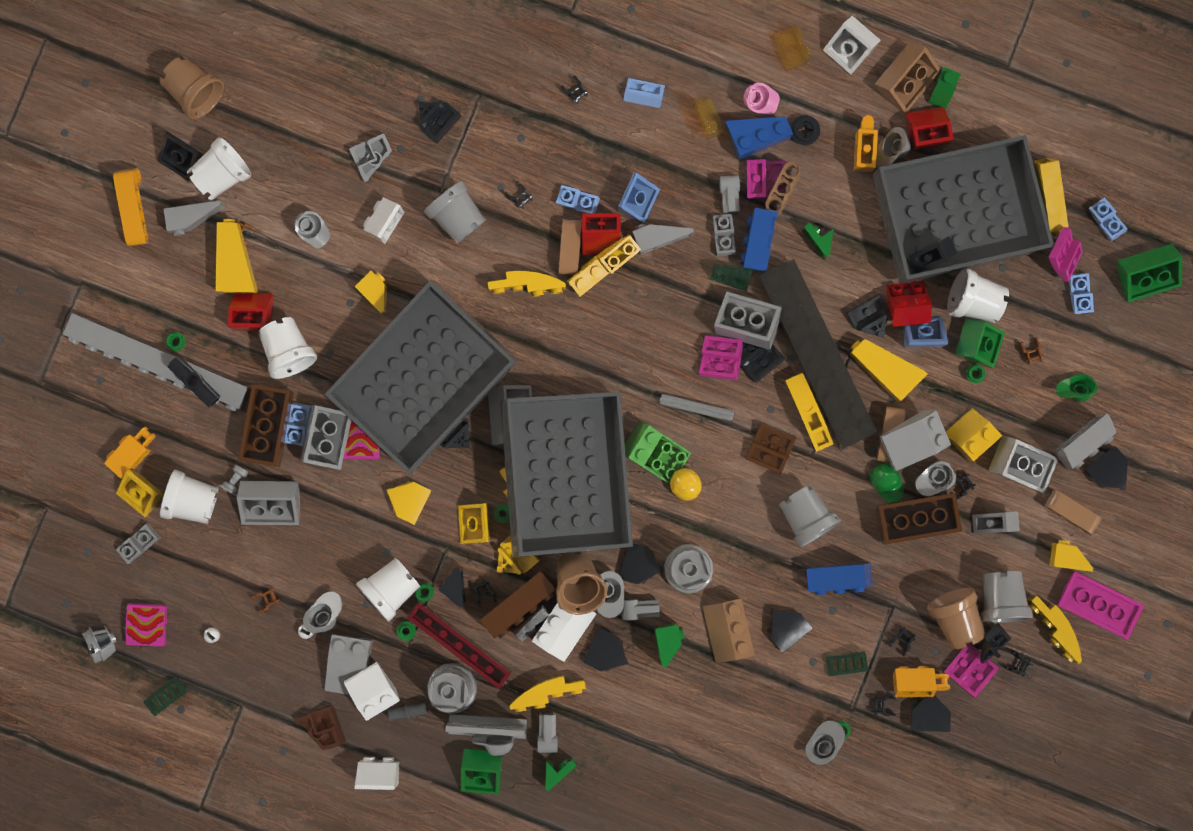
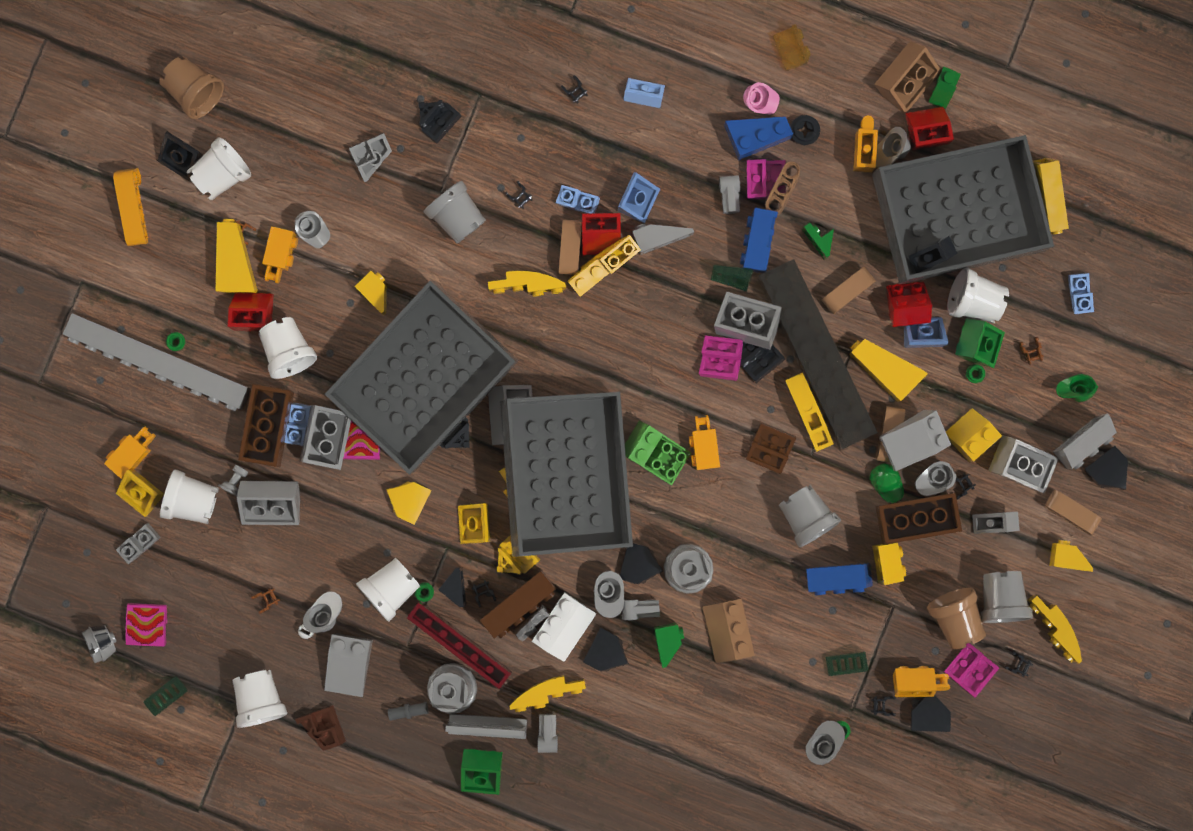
light grey slope [164,200,225,236] -> none
black piece [167,355,221,408] -> none
white hinge [203,627,220,643] -> none
white slope [344,662,400,721] -> none
white slope [355,757,399,790] -> none
white slope [363,197,405,244] -> none
green plate [397,621,416,641] -> none
light grey piece [472,734,514,756] -> none
green plate [494,504,510,523] -> none
green slope [545,758,577,792] -> none
medium nougat piece [555,552,607,615] -> none
light grey axle [659,394,734,421] -> none
yellow hair [670,468,702,501] -> none
clear yellow bracket [693,97,725,140] -> none
light grey slope [713,214,736,257] -> none
black slope [768,608,813,653] -> none
white slope [823,16,881,74] -> none
black slope [846,294,890,338] -> none
black piece [888,627,916,656] -> none
black slope [980,623,1012,664] -> none
dark pink slope [1049,227,1083,282] -> none
dark pink plate [1056,571,1145,640] -> none
light blue slope [1089,197,1127,242] -> none
green slope [1118,244,1182,303] -> none
none -> white piece [232,670,287,728]
none -> light orange brick [262,226,298,284]
none -> light orange brick [689,415,720,470]
none -> medium nougat beam [822,266,876,315]
none -> yellow slope [872,543,906,585]

